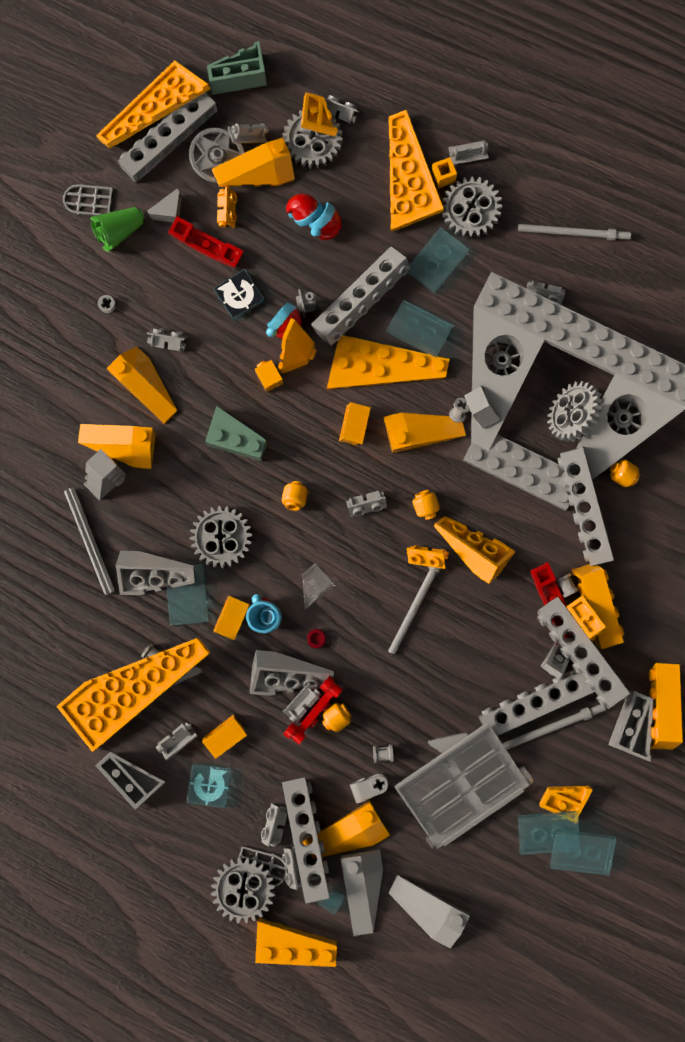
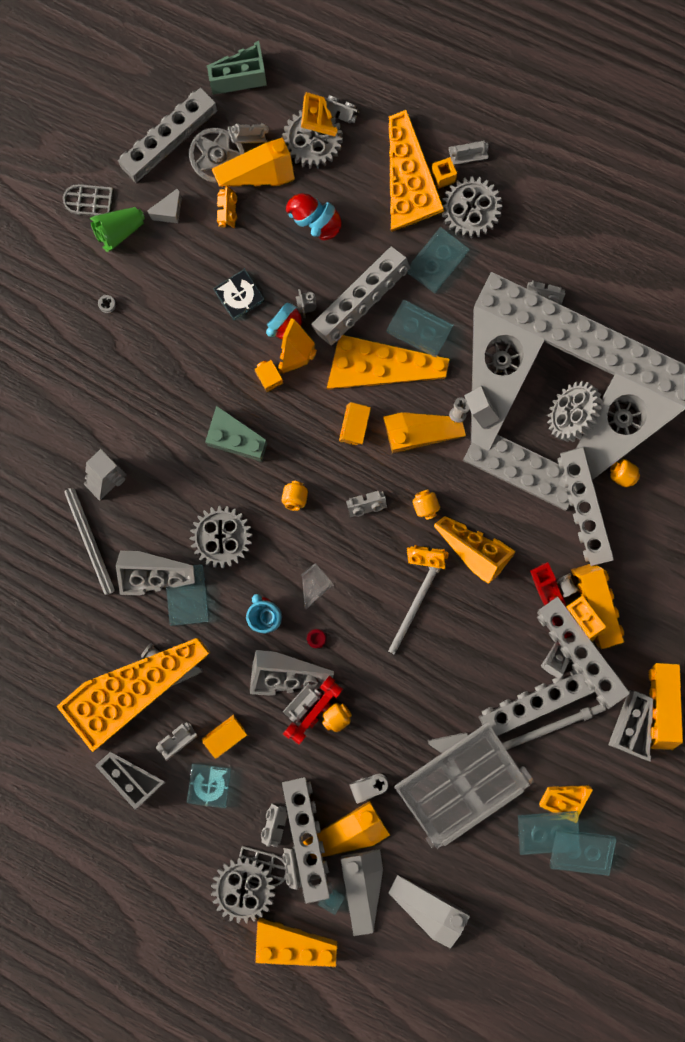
light orange wedge [78,424,156,469] -> none
light orange wing [96,61,210,149] -> none
light orange wedge [107,346,177,424] -> none
light grey hinge [147,328,188,352] -> none
red slope [168,217,244,268] -> none
light orange hinge [213,596,250,640] -> none
light grey bush [373,744,394,763] -> none
light grey bar [518,224,631,241] -> none

